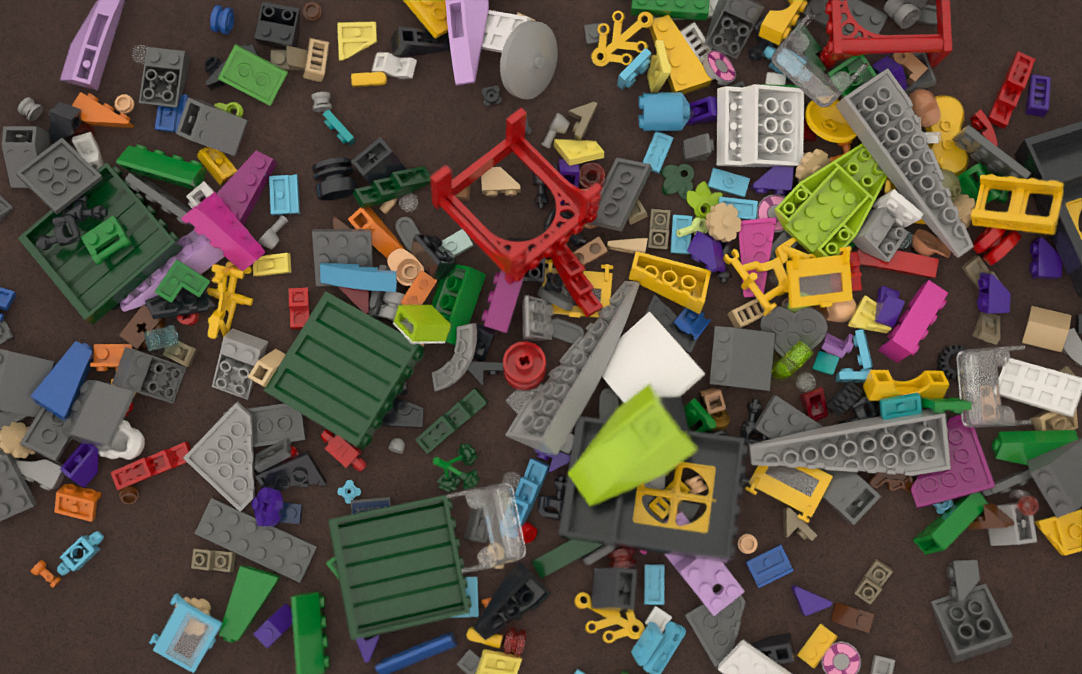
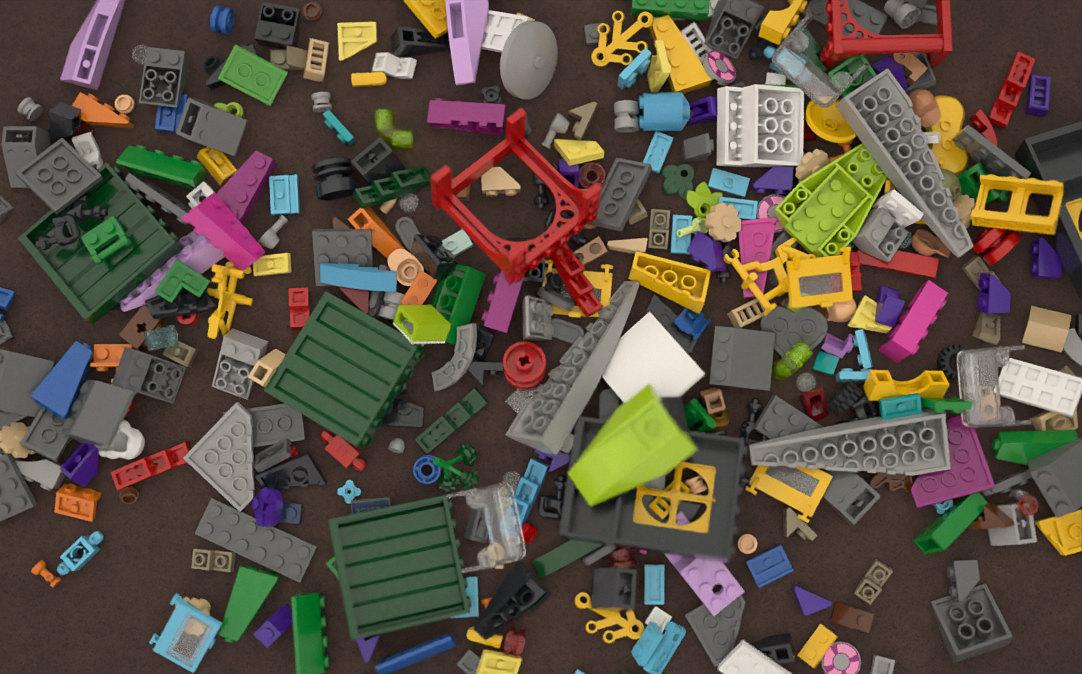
none -> clear neon green cylinder [374,109,413,149]
none -> blue wheel [413,454,442,484]
none -> magenta wedge [427,98,506,136]
none -> light grey wheel [614,100,639,132]

